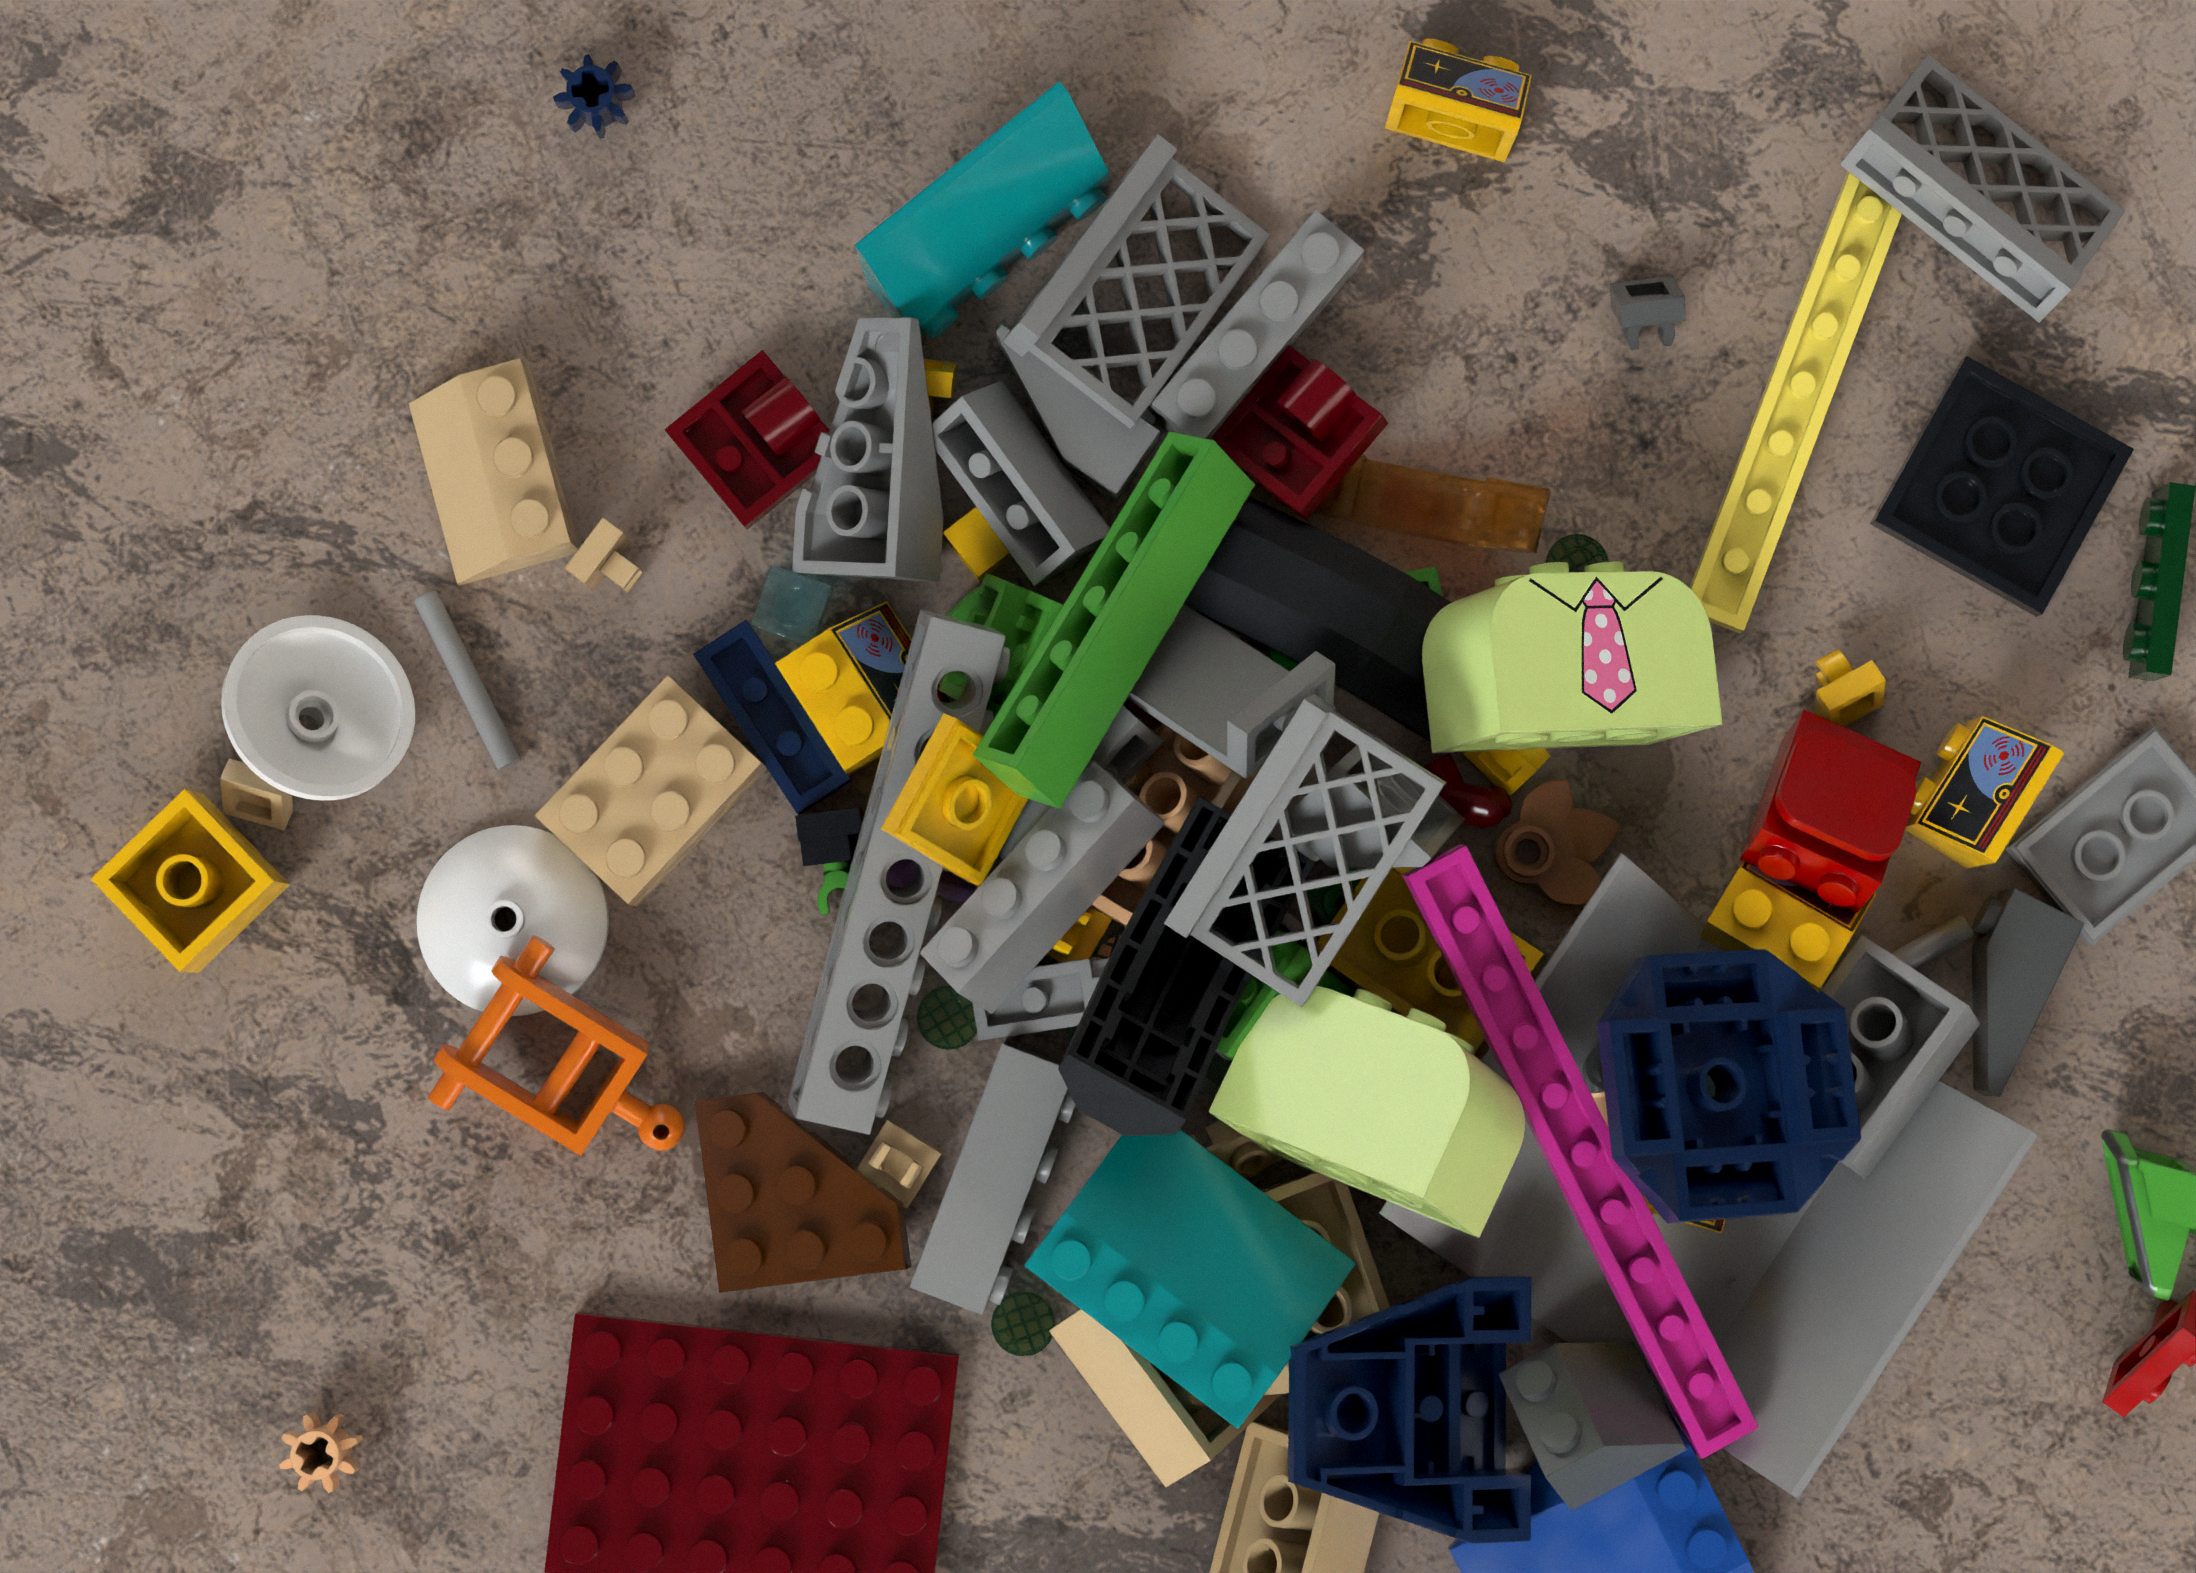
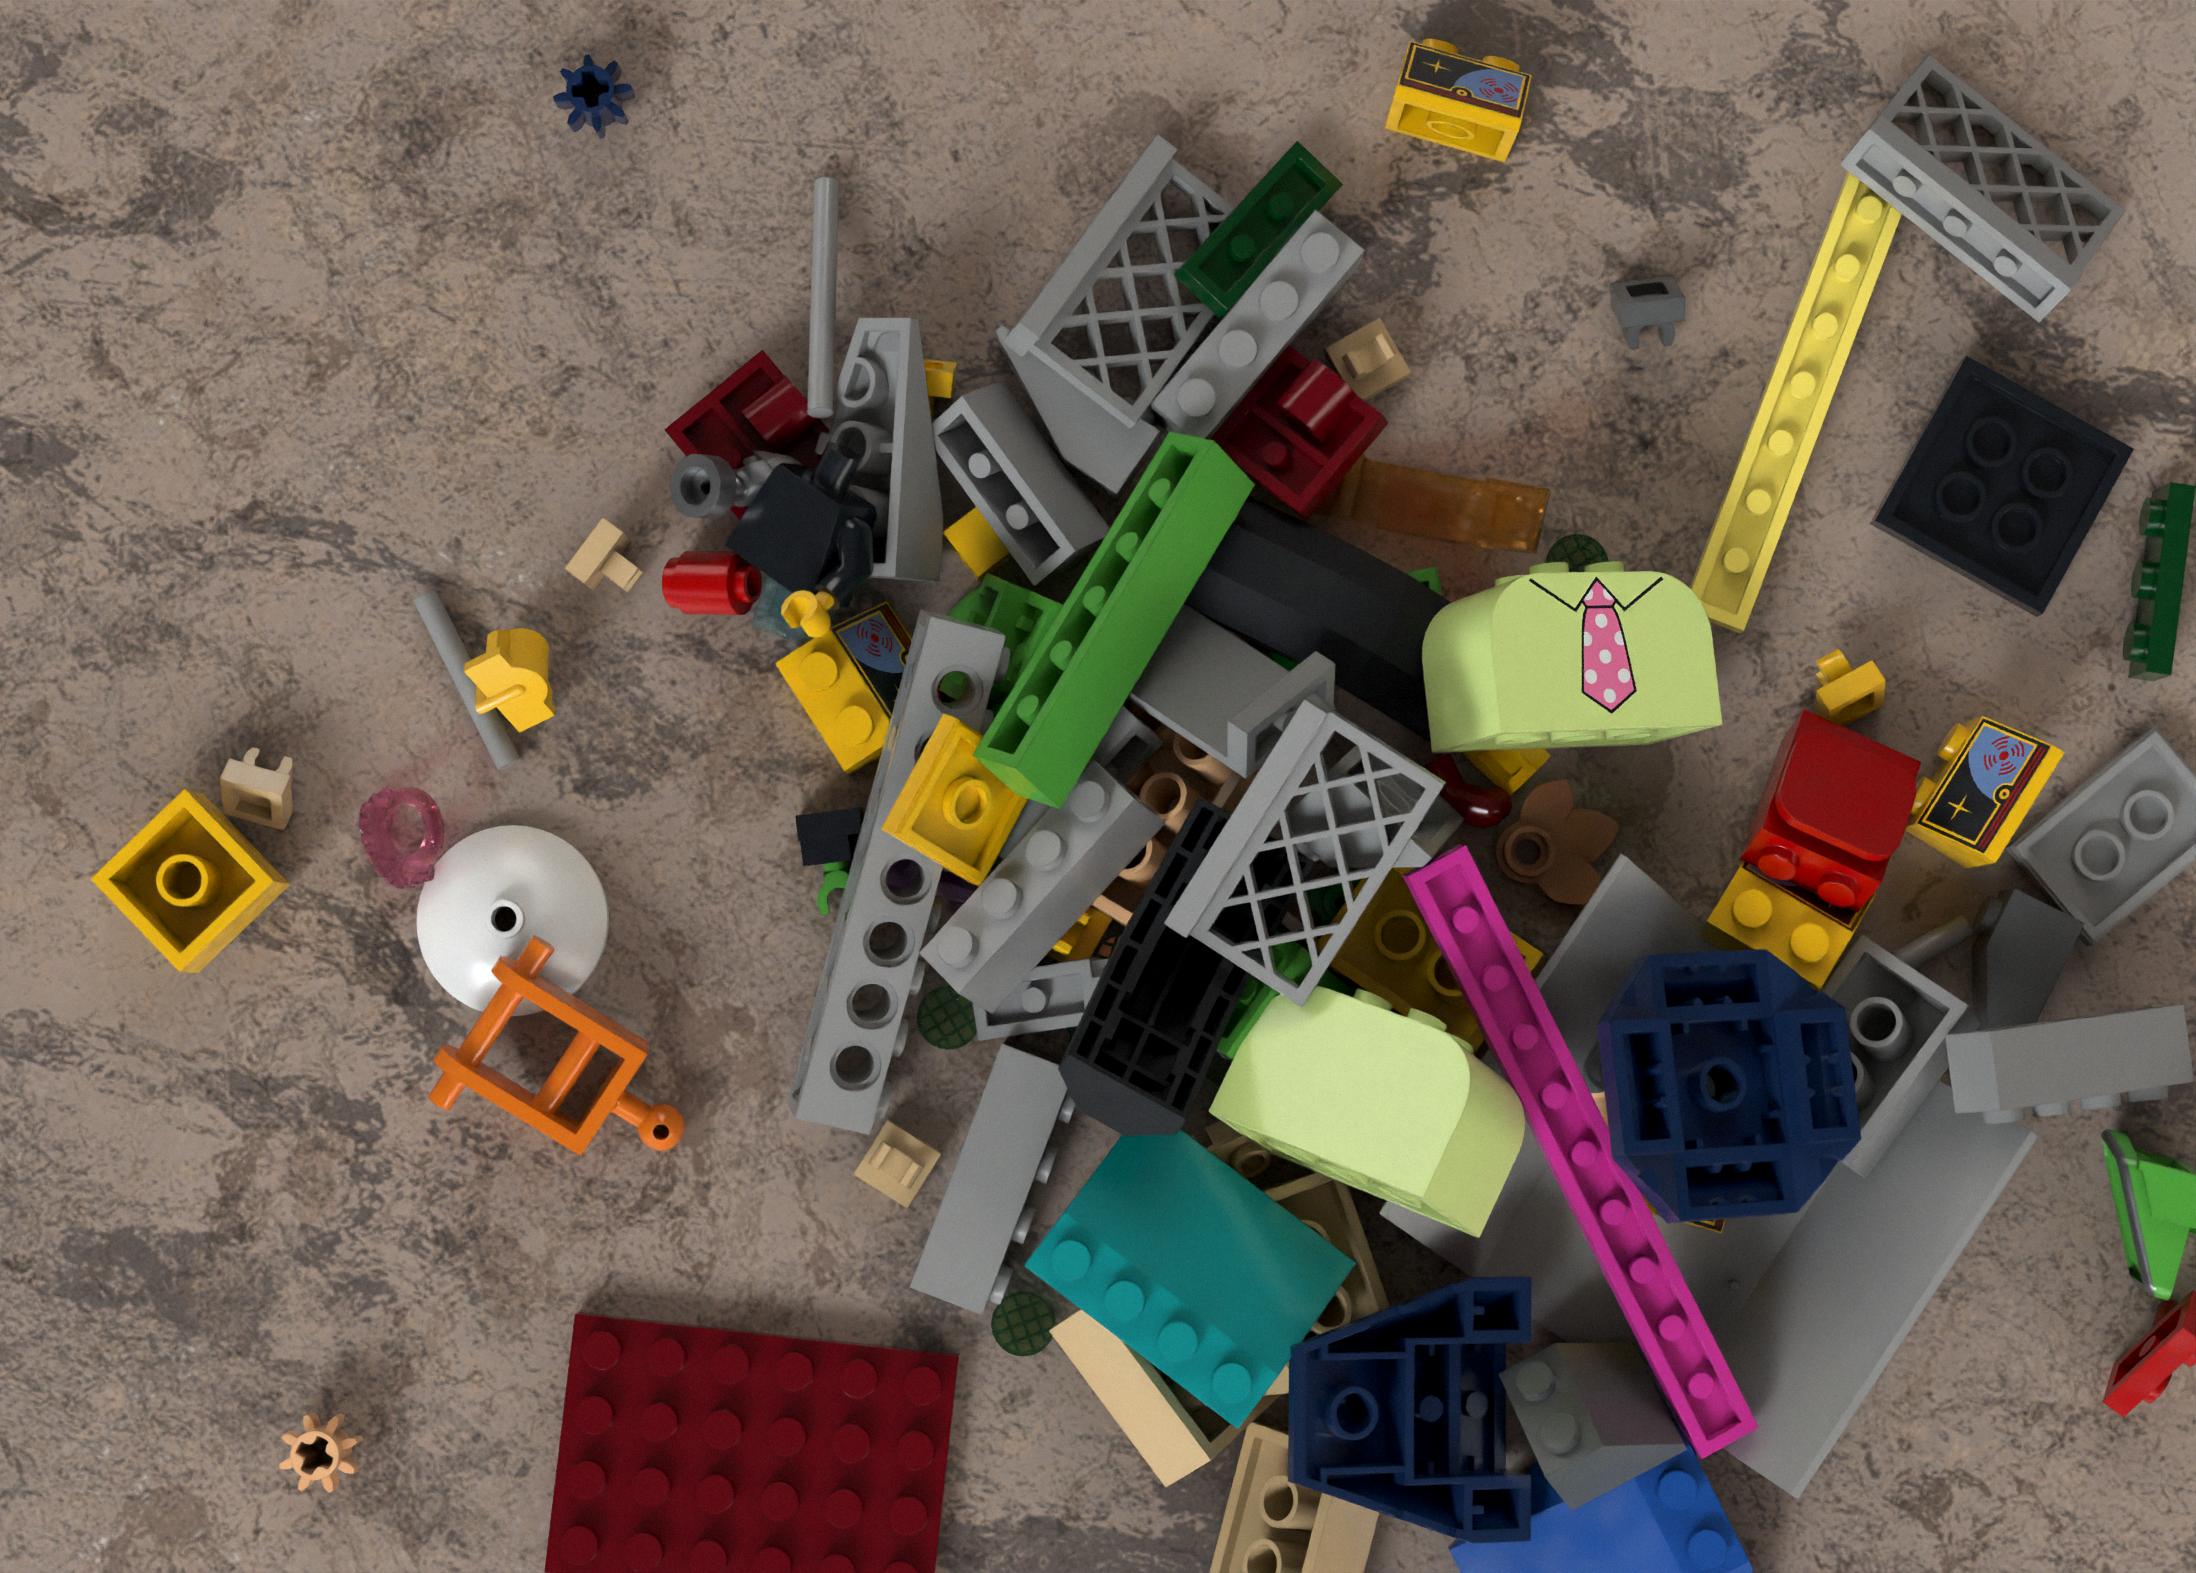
white dish [221,615,415,801] -> none
tan slope [409,358,580,586] -> none
tan brick [535,675,767,907] -> none
dark blue plate [693,619,852,815] -> none
reddish brown plate [695,1092,911,1293] -> none
teal slope [854,81,1109,339] -> none
none -> clear pink piece [359,787,444,889]
none -> yellow piece [464,628,556,733]
none -> red brick [662,551,762,615]
none -> black torso [670,442,877,637]
none -> light grey bar [807,177,839,418]
none -> dark green plate [1174,141,1343,318]
none -> tan tile [1324,318,1411,401]
none -> light grey brick [1945,1005,2194,1124]

